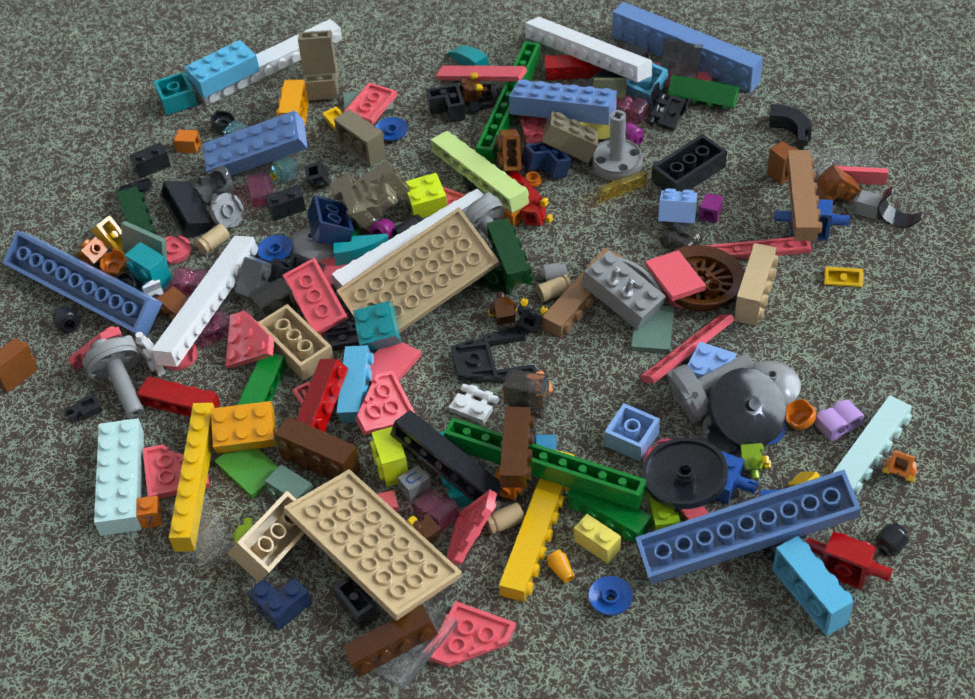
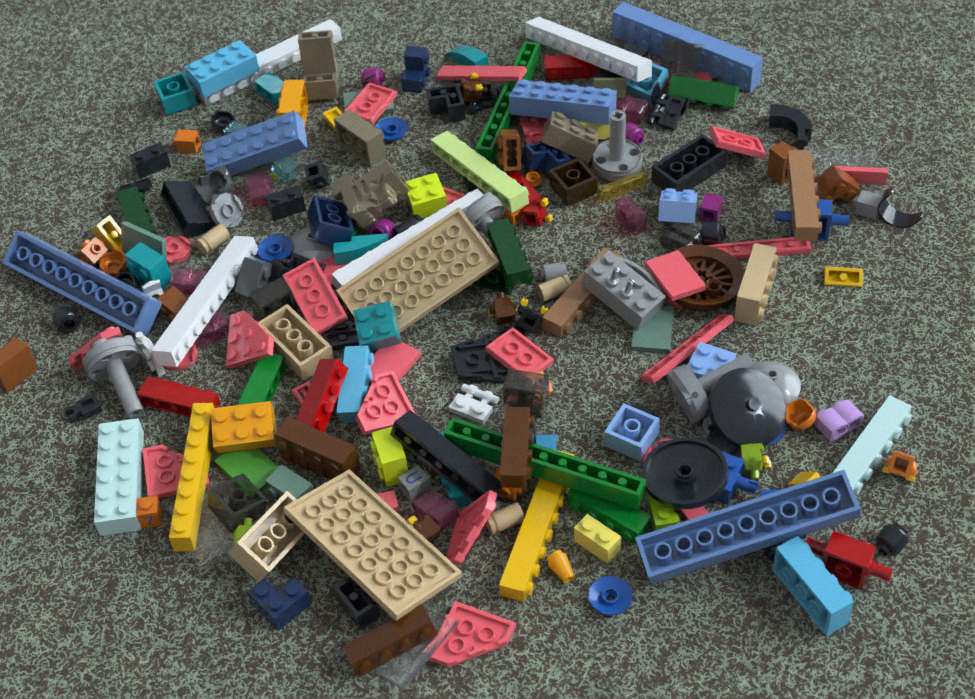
none -> clear smoke brick [207,473,268,533]
none -> teal brick [254,72,284,106]
none -> magenta head [361,67,386,86]
none -> dark blue brick [401,46,431,93]
none -> coral tile [485,327,554,381]
none -> dark brown brick [549,158,597,206]
none -> clear pink brick [615,196,647,236]
none -> black head [698,221,726,245]
none -> coral tile [709,126,766,159]

